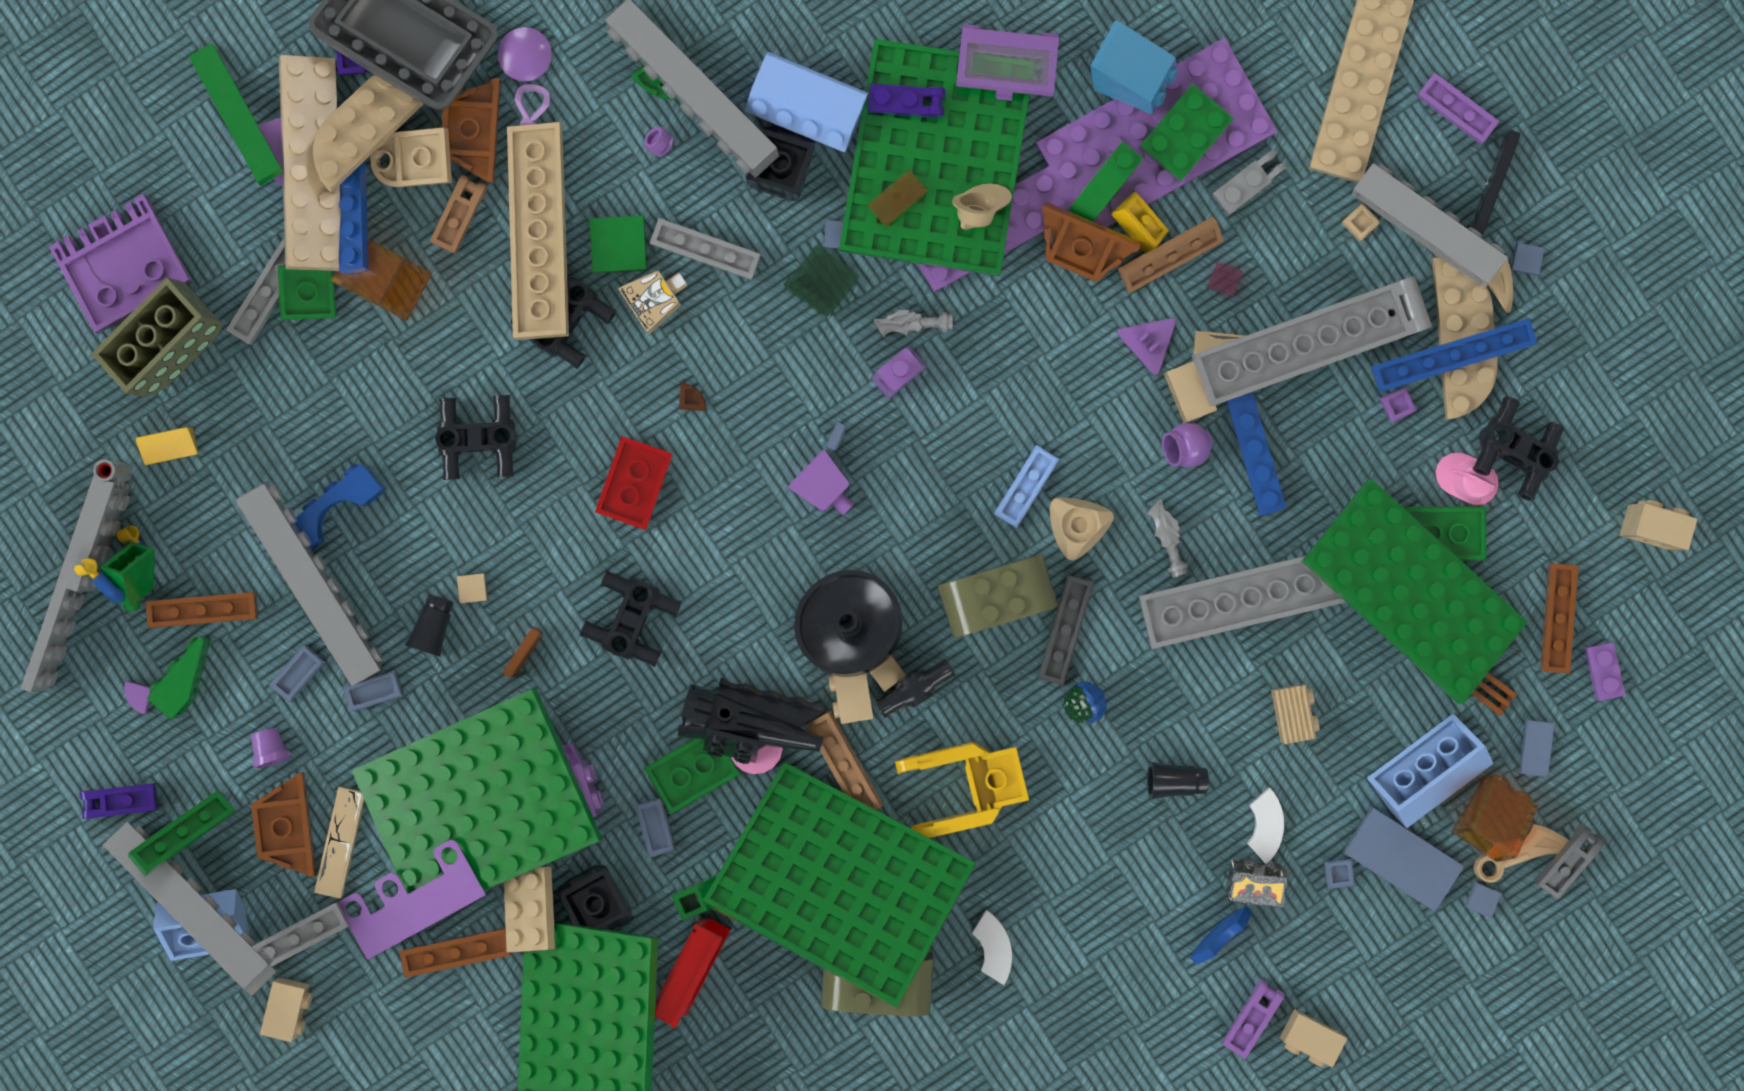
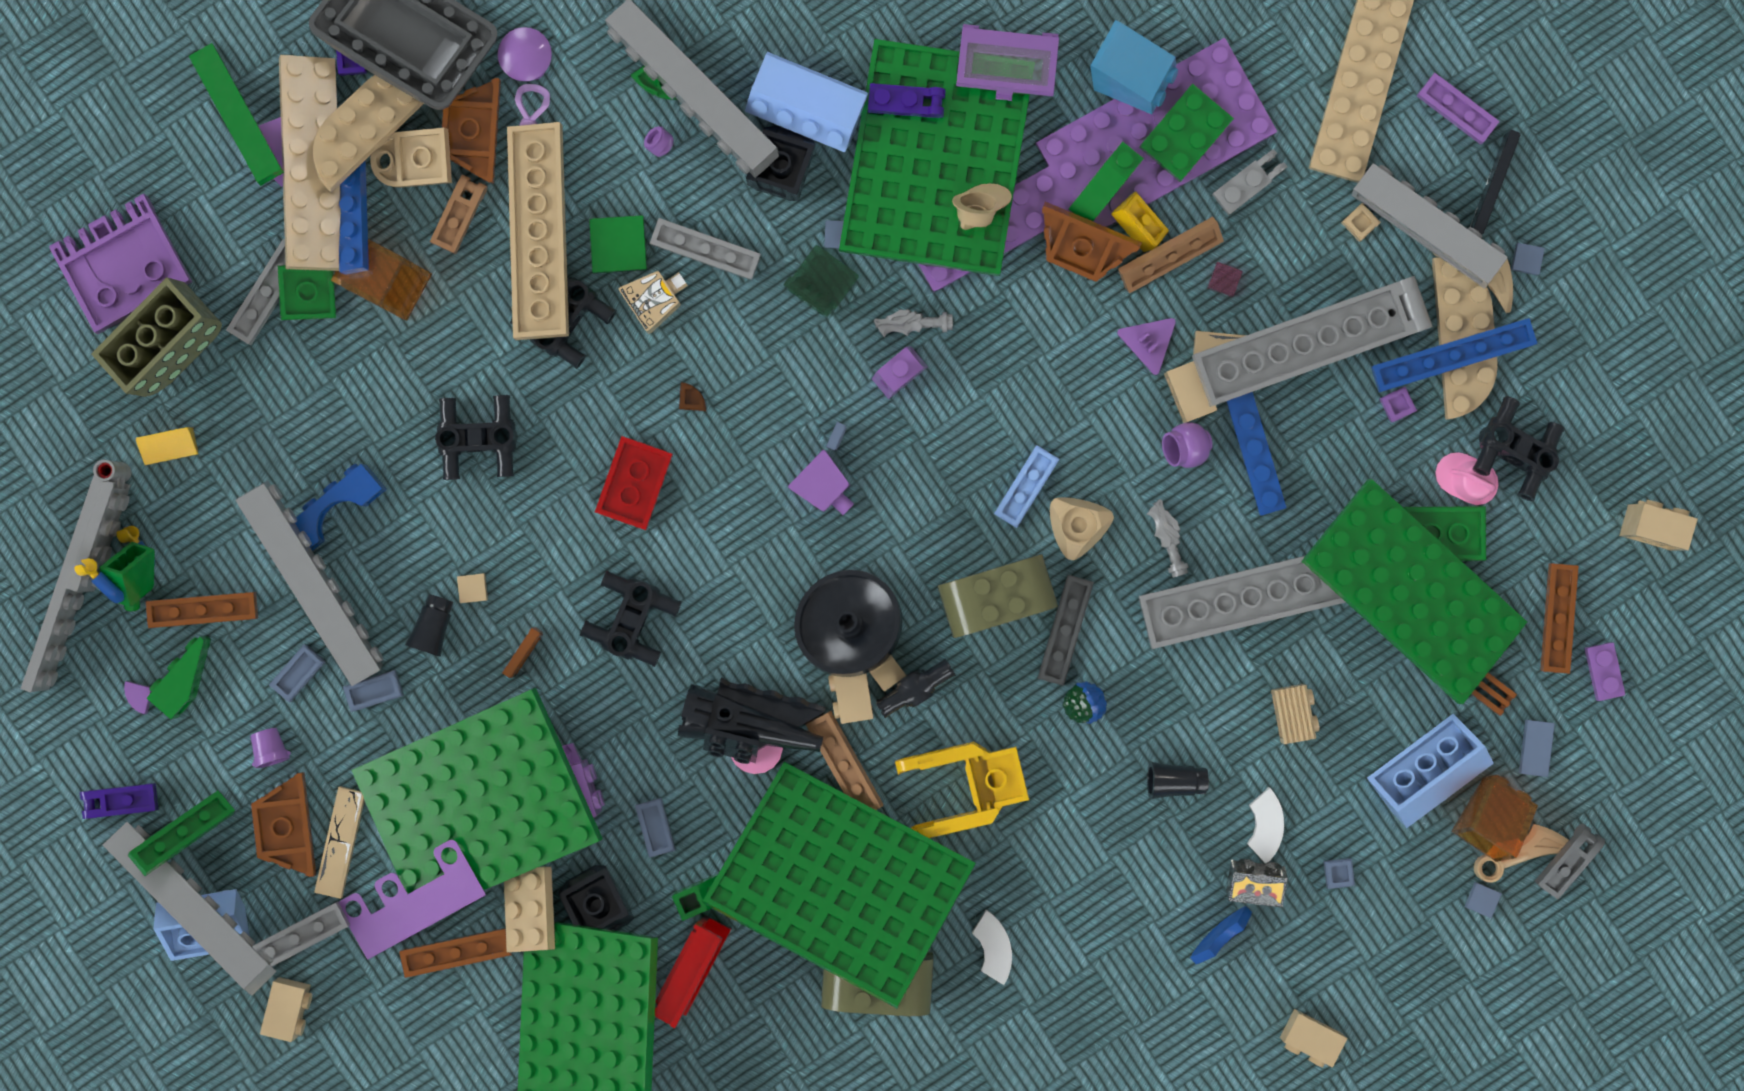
green tile [644,739,741,814] -> none
clear orange plate [868,170,927,227] -> none
medium lavender plate [1221,979,1285,1059] -> none
sand blue tile [1343,807,1464,912] -> none

